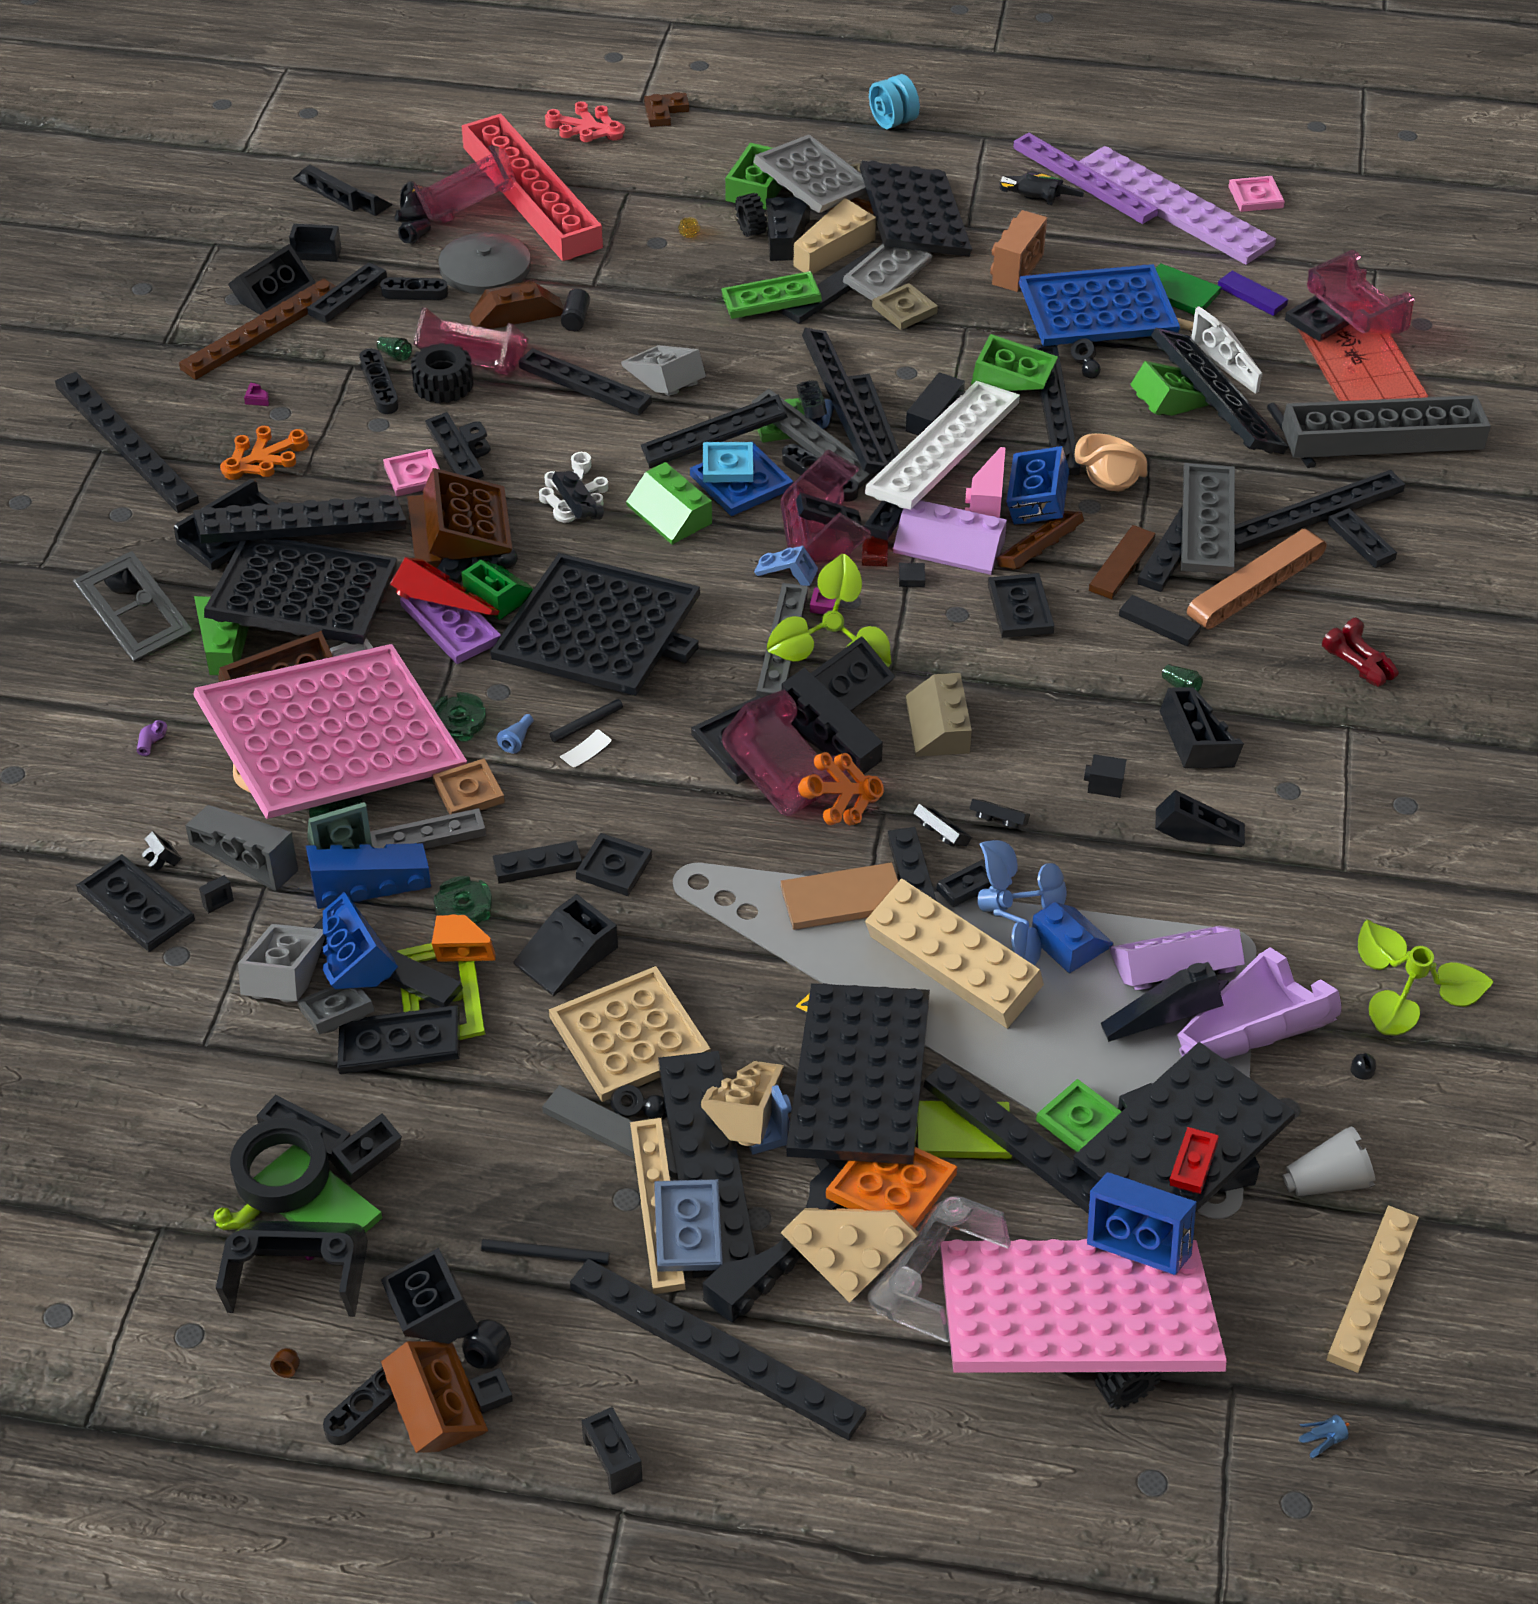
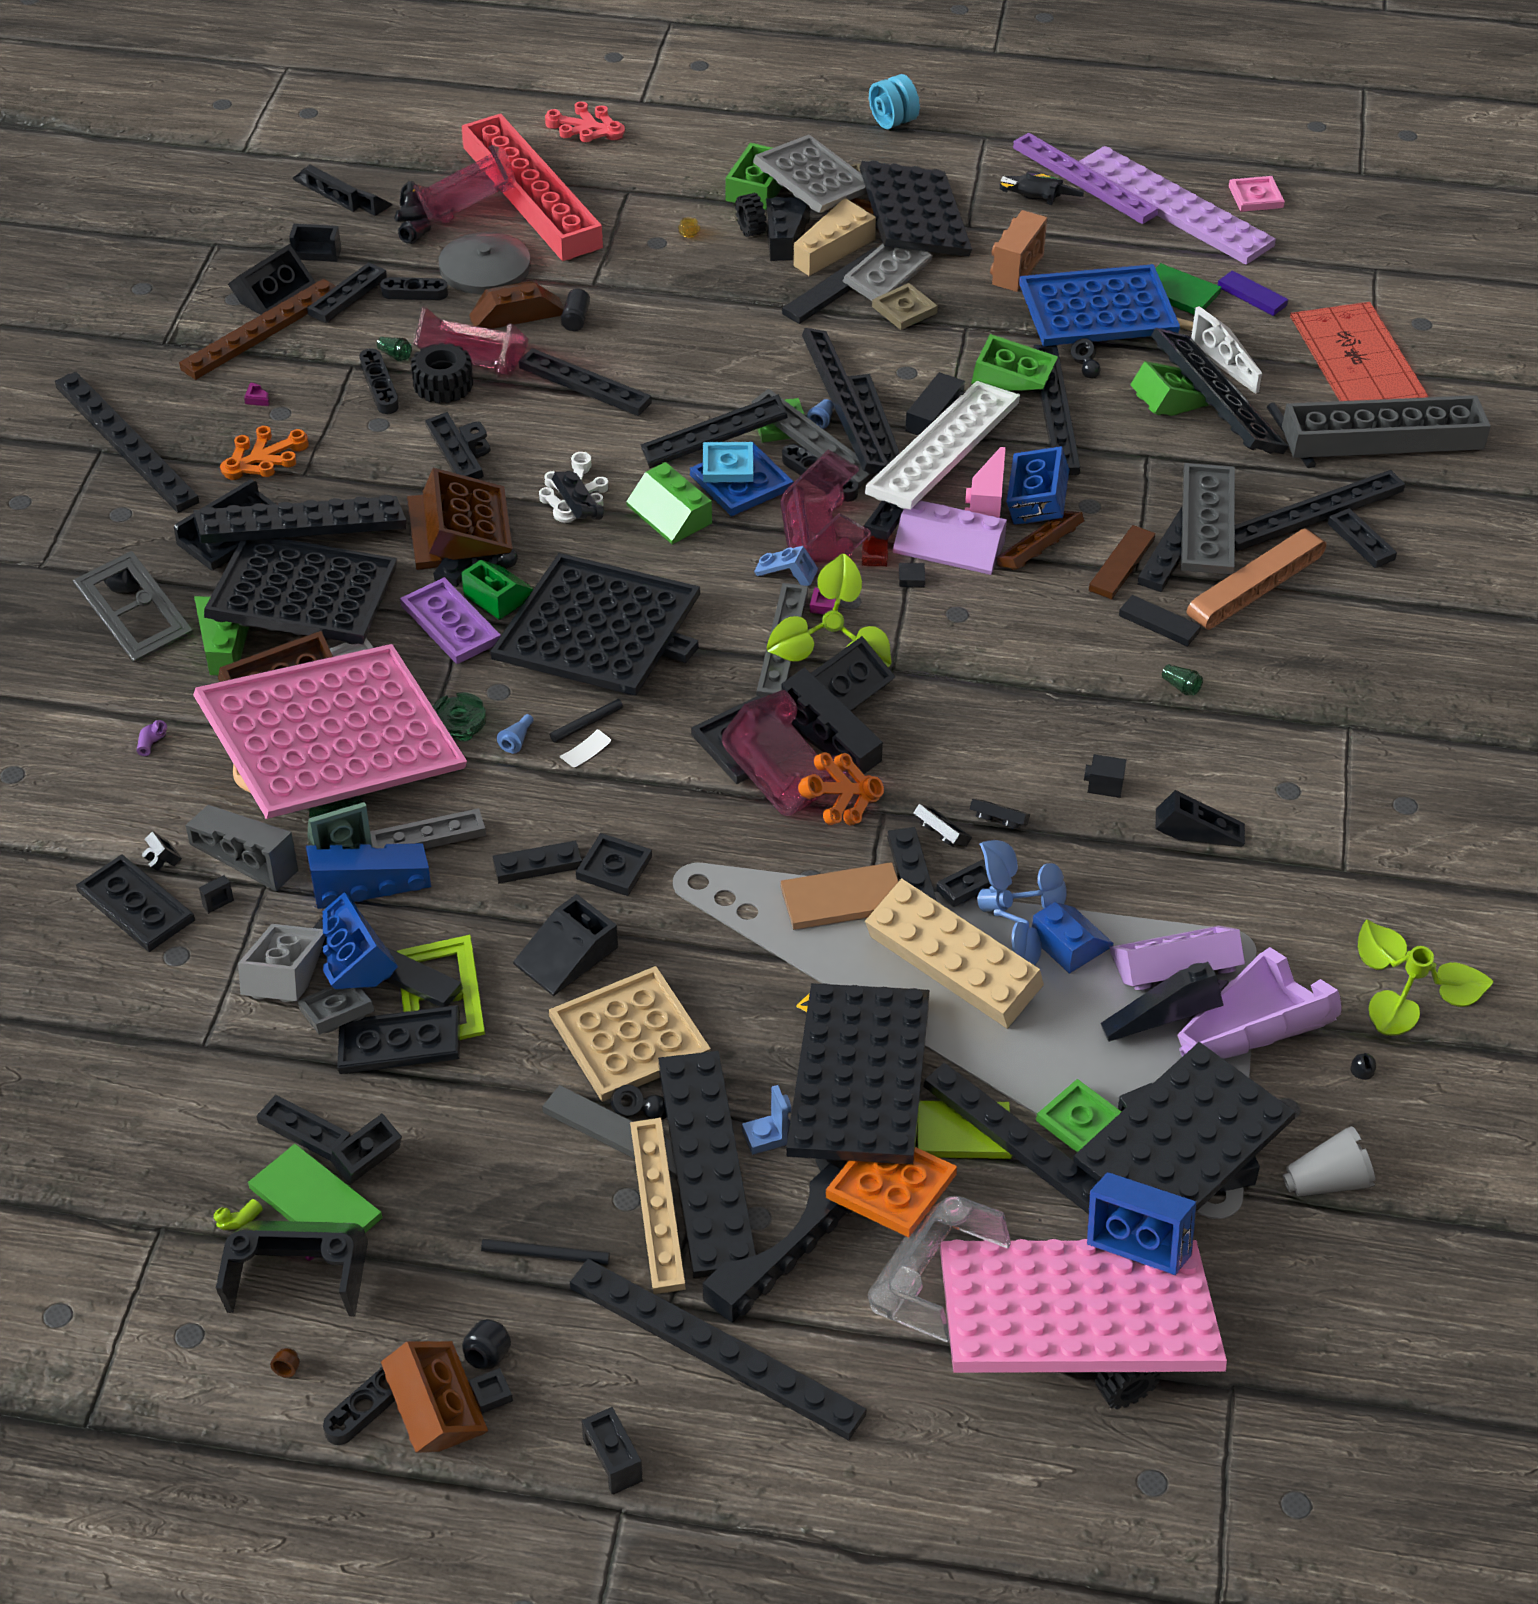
black tyre [230,1118,330,1213] -> none
black slope [380,1248,478,1344] -> none
bright pink tile [383,449,440,496] -> none
red wedge [390,557,500,615] -> none
orange slope [431,914,496,962] -> none
medium nougat plate [432,758,505,814] -> none
clear green plate [434,876,492,924] -> none
light grey slope [621,345,706,396] -> none
reddish brown plate [644,92,689,127] -> none
sand blue tile [654,1179,723,1272] -> none
tan wedge [701,1061,784,1146] -> none
bright green tile [721,271,822,319] -> none
tan plate [781,1208,919,1303] -> none
black beam [796,380,827,419] -> none
black plate [796,492,864,537] -> none
dark tan slope [906,673,972,757] -> none
black plate [988,573,1054,638] -> none
light nougat piece [1075,433,1148,492] -> none
black wedge [1160,687,1244,768] -> none
red plate [1170,1127,1219,1194] -> none
black plate [1285,294,1353,342] -> none
flat silver piece [1299,1415,1349,1458] -> none
clear pink windscreen [1307,249,1414,334] -> none
dark red piece [1322,617,1399,687] -> none
tan plate [1327,1205,1419,1373] -> none

